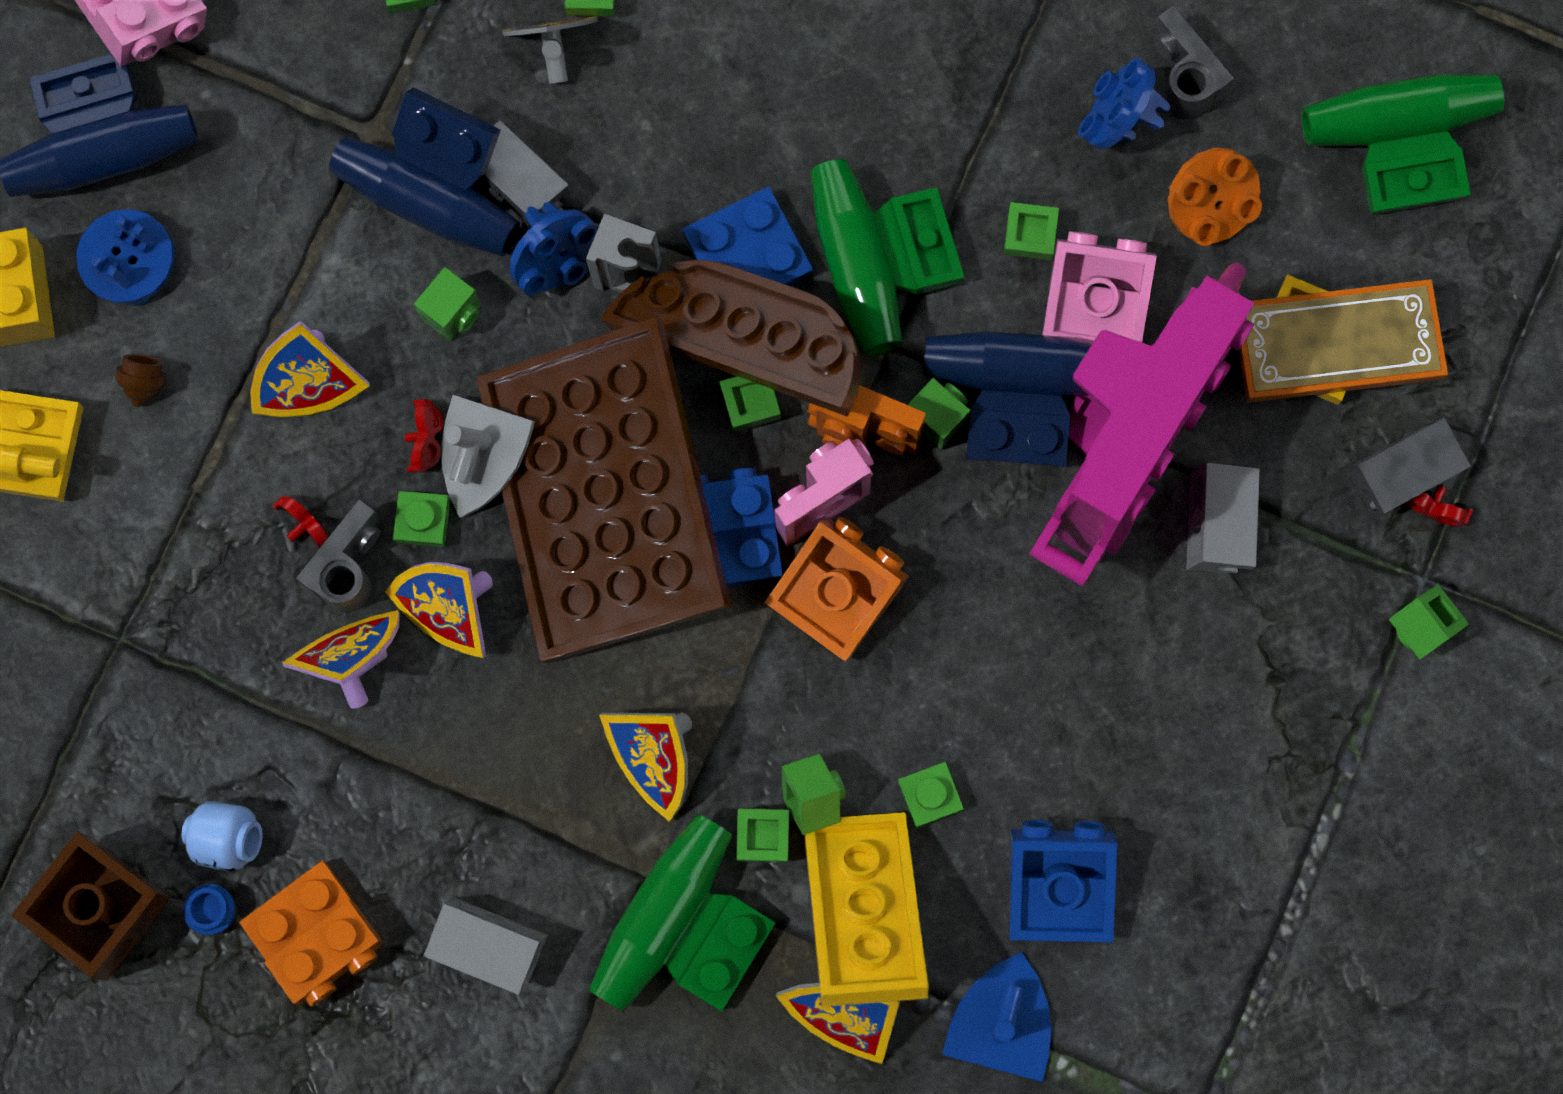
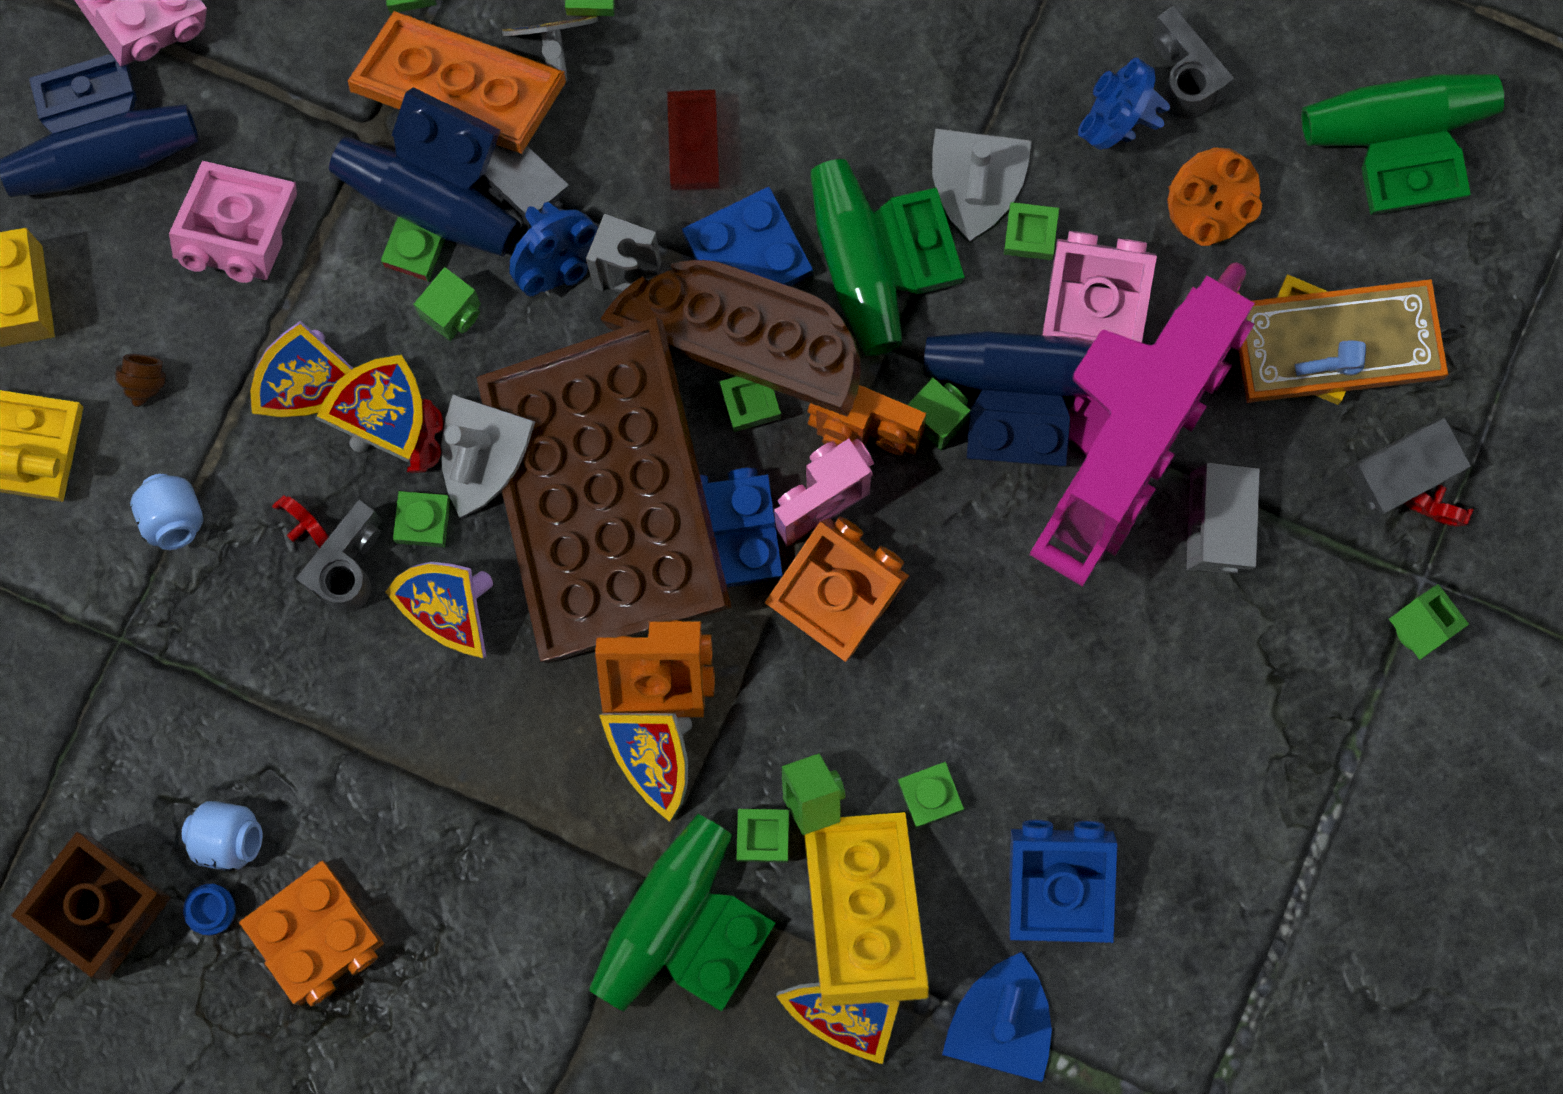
blue plate [76,209,176,307] -> none
shield [282,610,400,708] -> none
light grey hinge [424,897,548,995] -> none
none -> light blue head [130,474,204,550]
none -> bright pink plate [169,161,297,283]
none -> shield [316,355,423,462]
none -> orange tile [348,11,566,154]
none -> bright green plate [381,217,445,282]
none -> orange plate [595,620,715,717]
none -> clear red plate [667,89,720,190]
none -> light grey shield [932,129,1031,242]
none -> medium blue hand [1294,340,1366,376]

